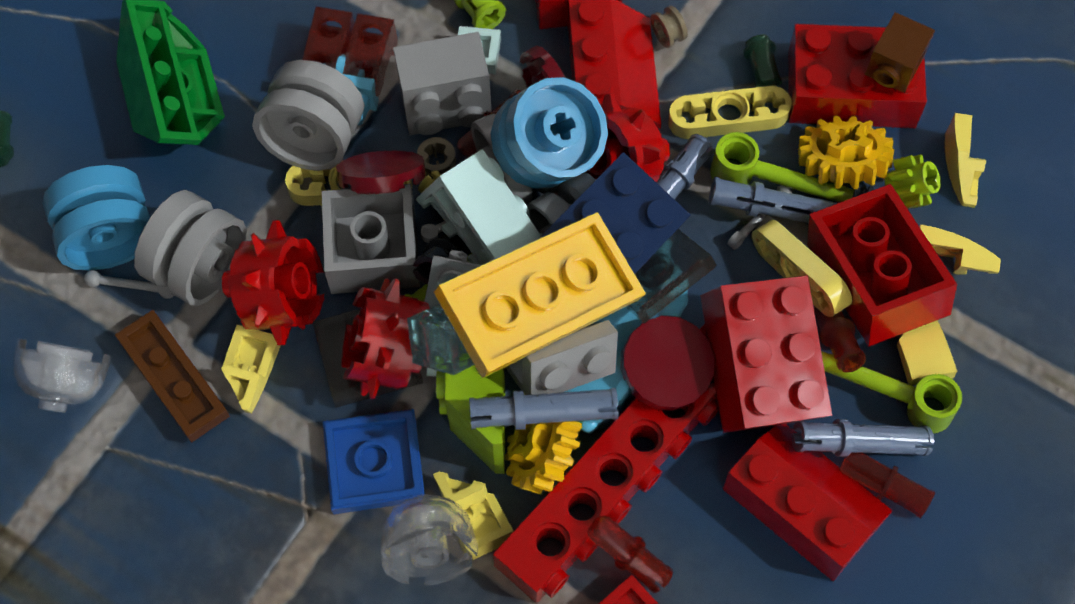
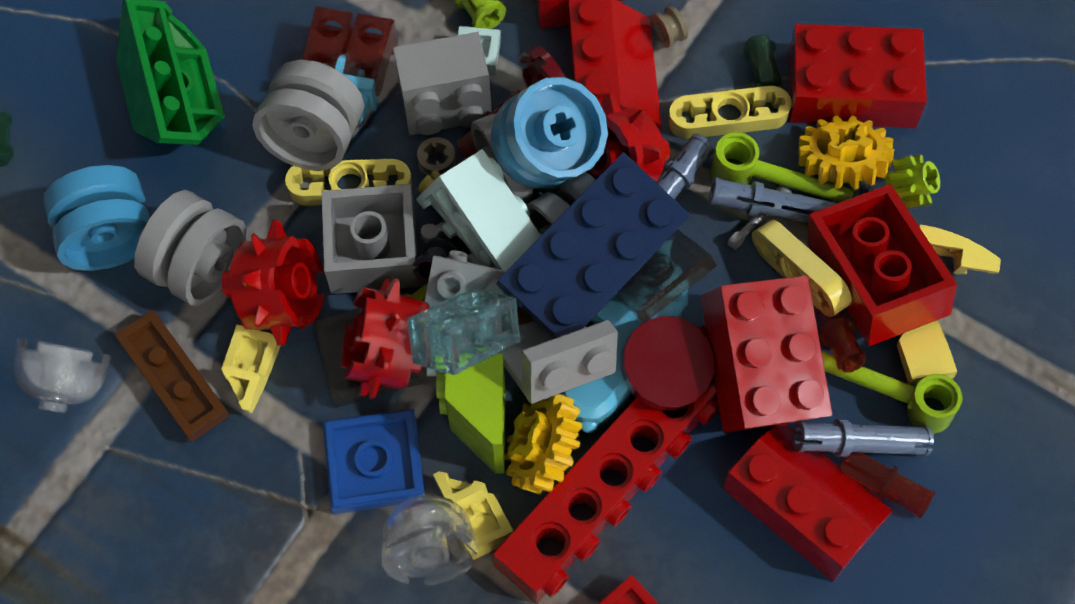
light grey hinge [84,270,174,299] -> none
dark red tile [336,150,426,194] -> none
yellow plate [434,212,646,378] -> none
sand blue pin [469,388,619,430] -> none
clear red axle [587,516,673,593] -> none
reddish brown brick [865,12,935,93] -> none
light yellow slope [945,113,986,208] -> none

